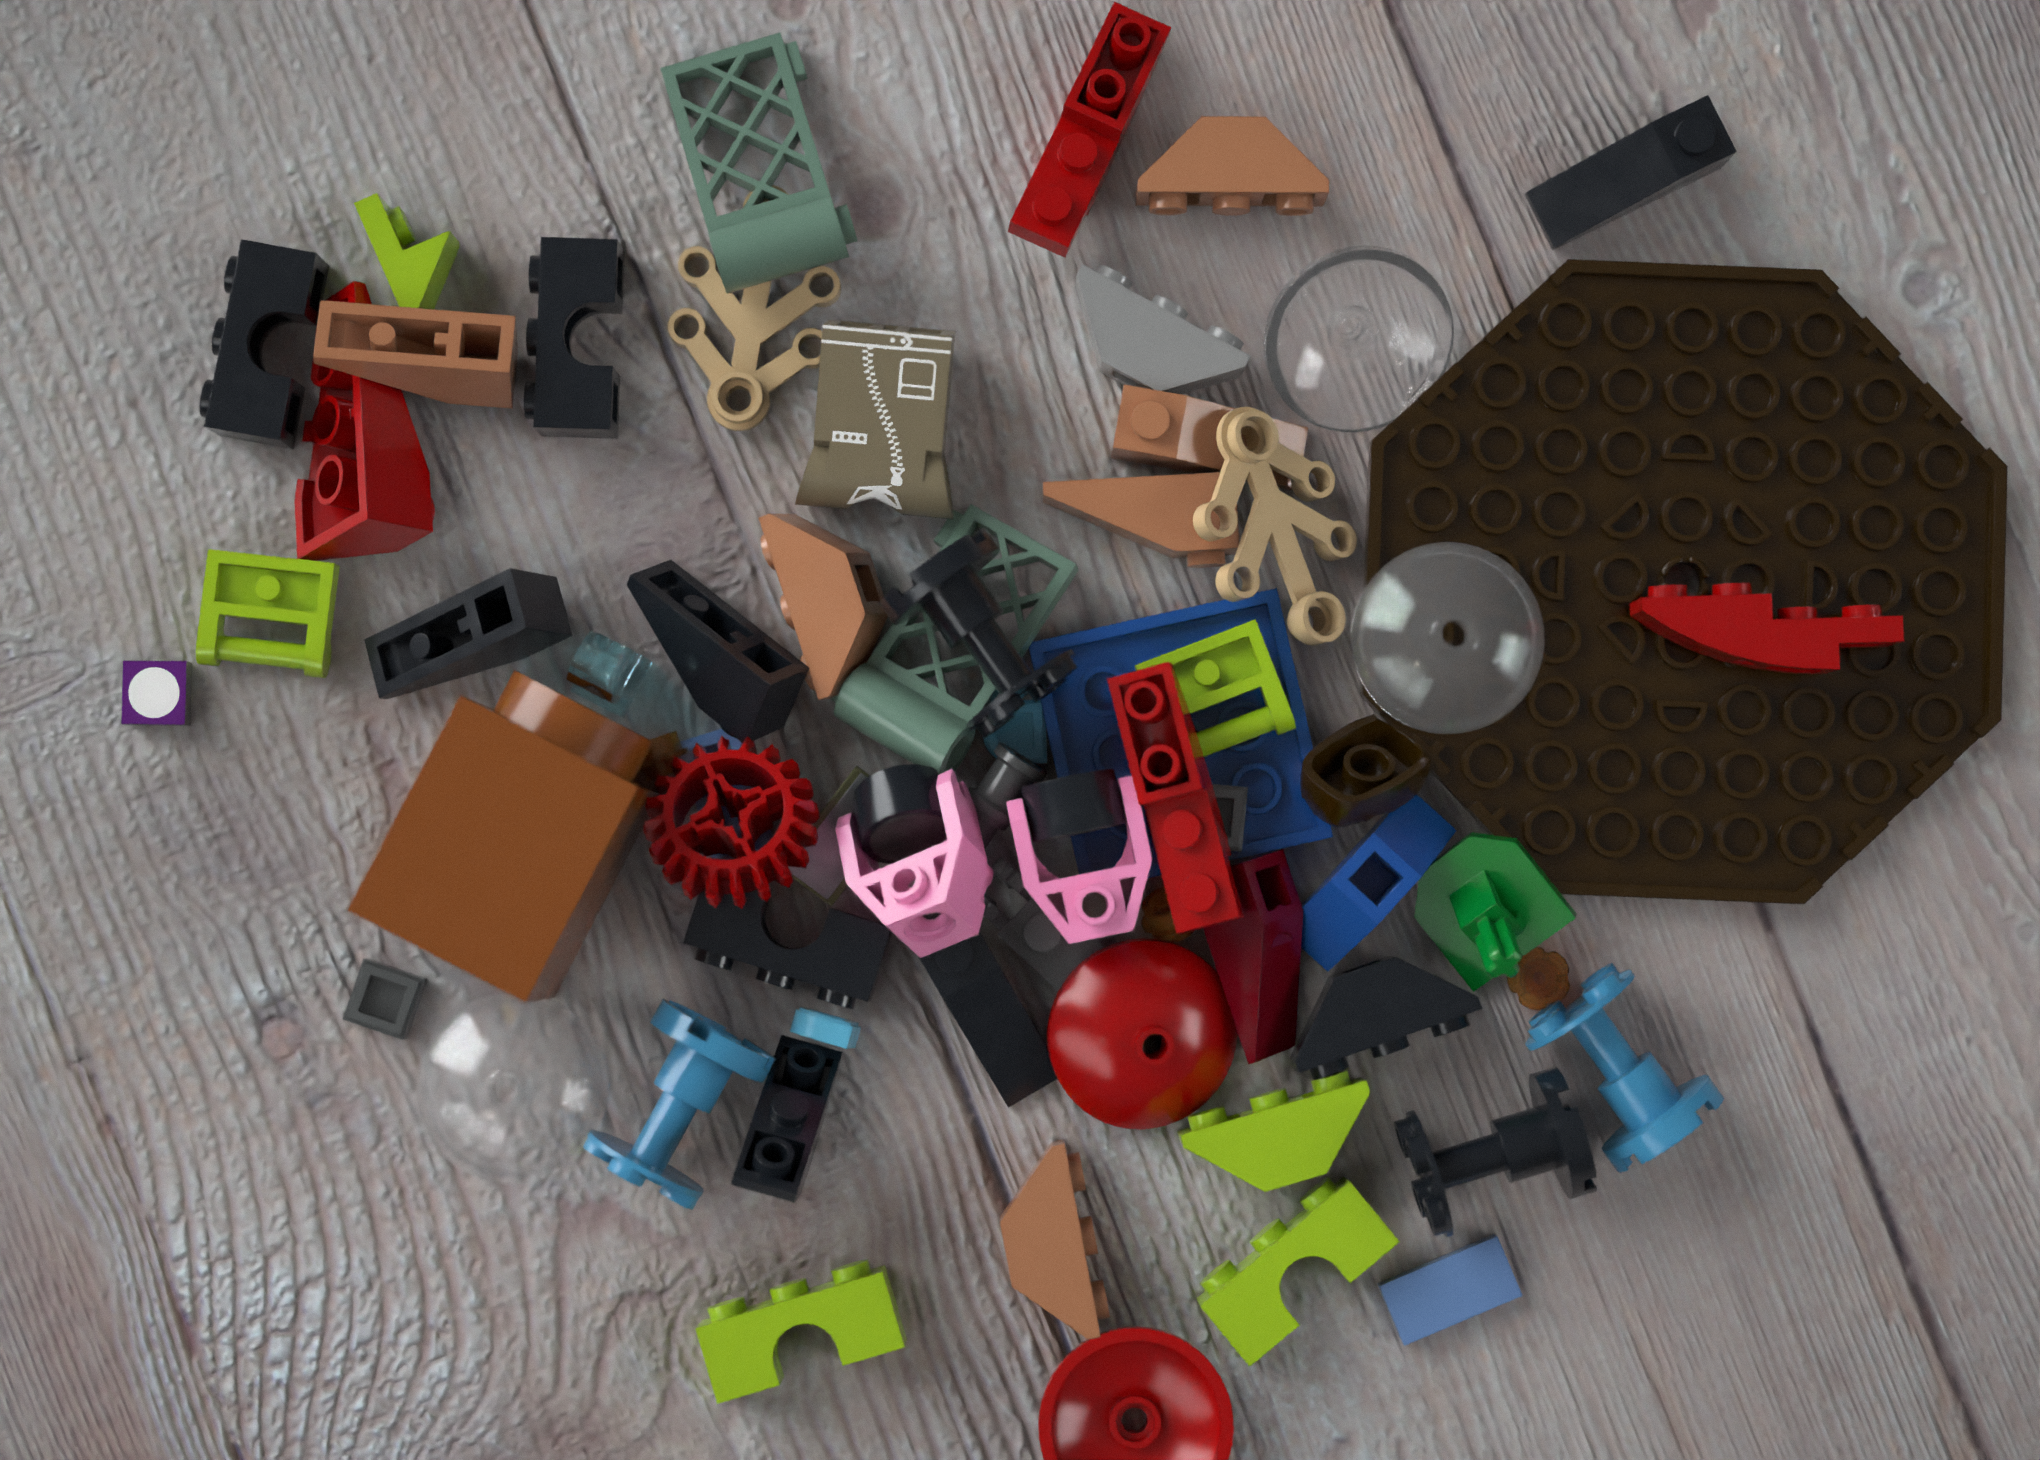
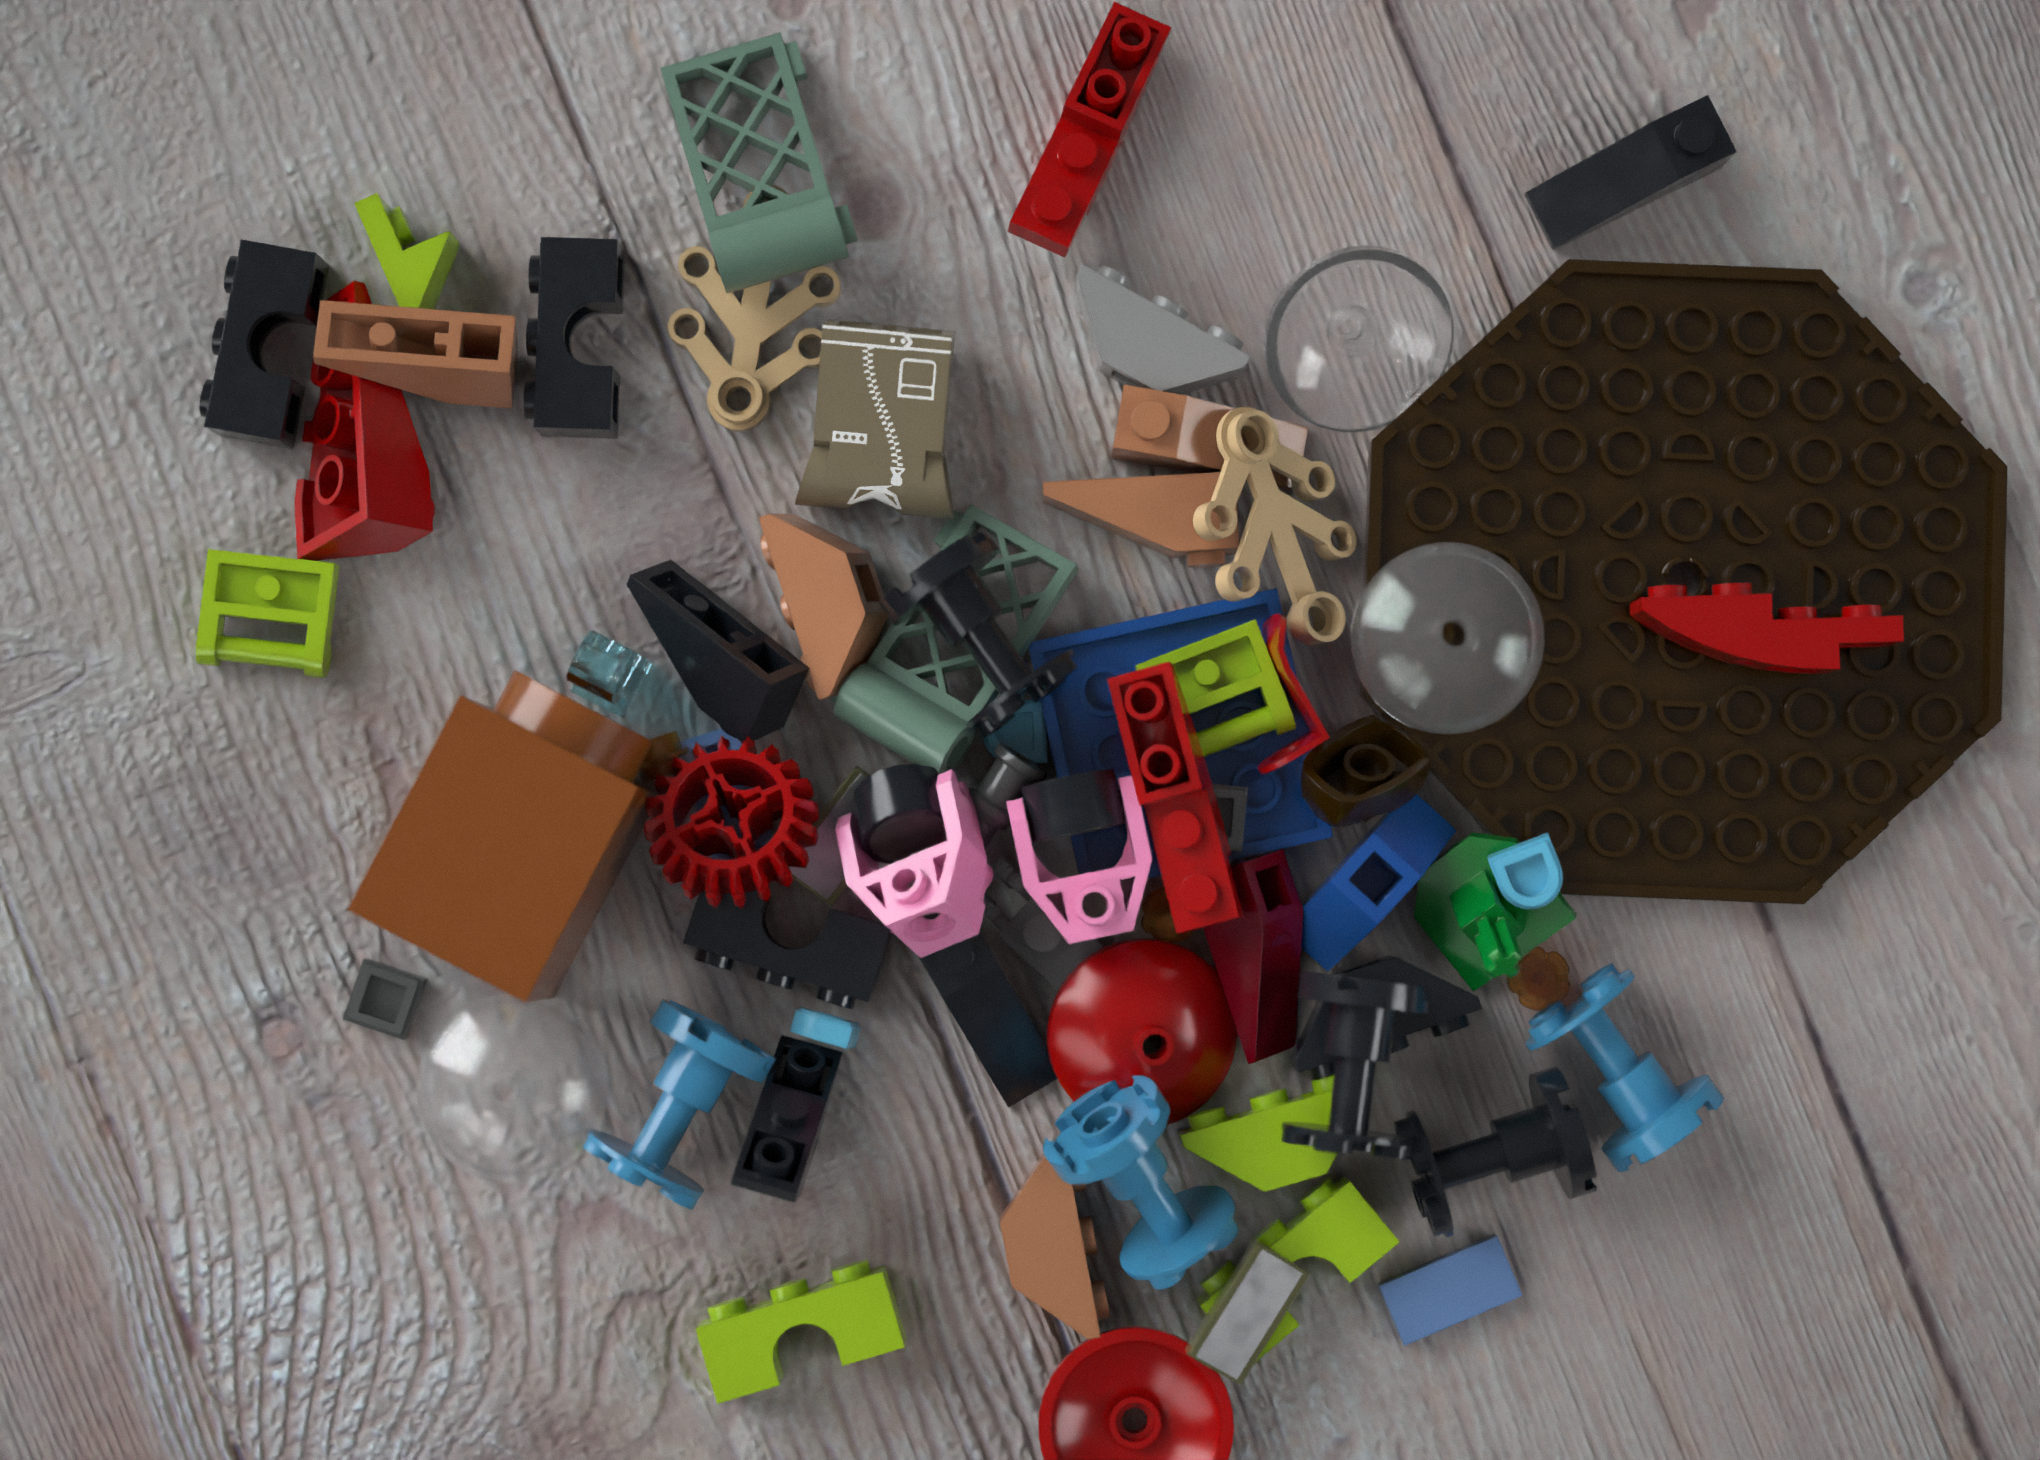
tile [121,661,192,726] -> none
black slope [364,568,573,699] -> none
nougat slope [1135,116,1329,216] -> none
none -> dark azure piece [1043,1075,1239,1290]
none -> flat silver slope [1185,1238,1310,1385]
none -> red piece [1257,613,1330,774]
none -> black piece [1282,971,1431,1160]
none -> medium azure tile [1487,832,1563,909]

